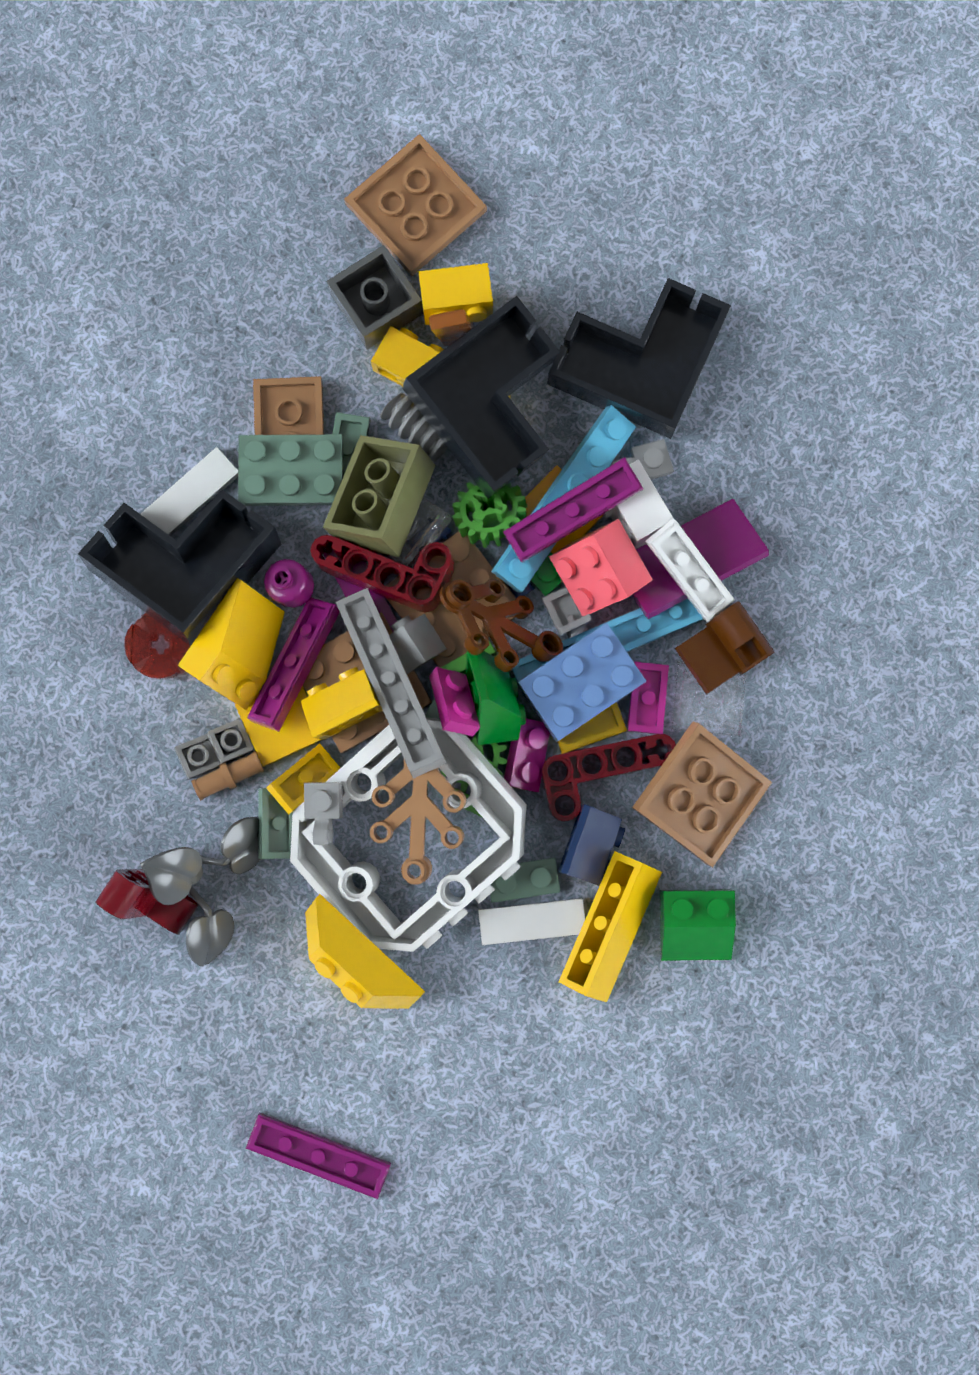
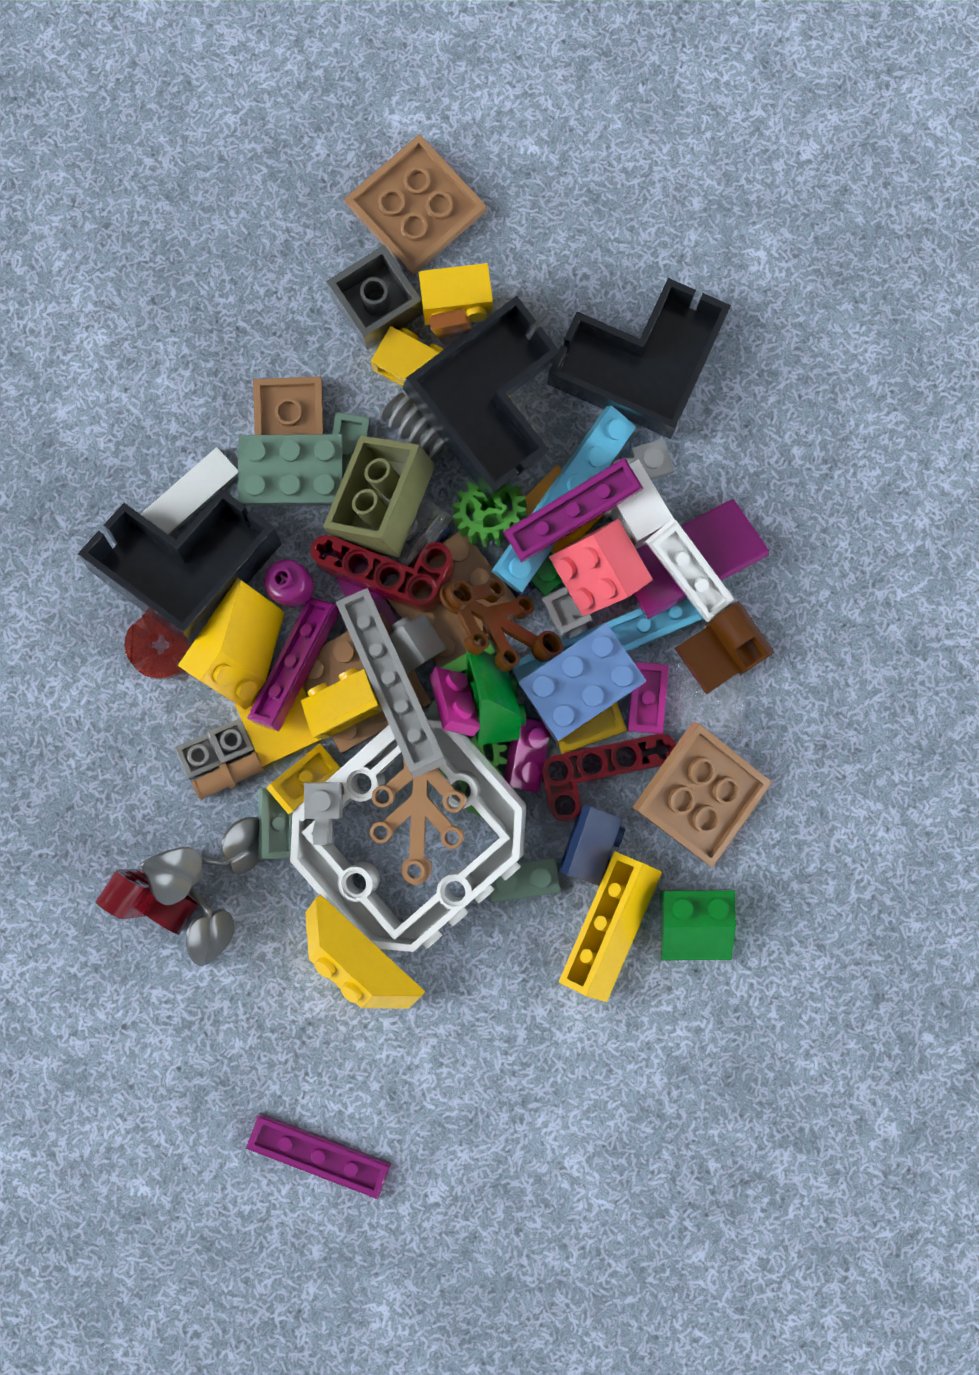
white tile [478,898,585,945] -> none

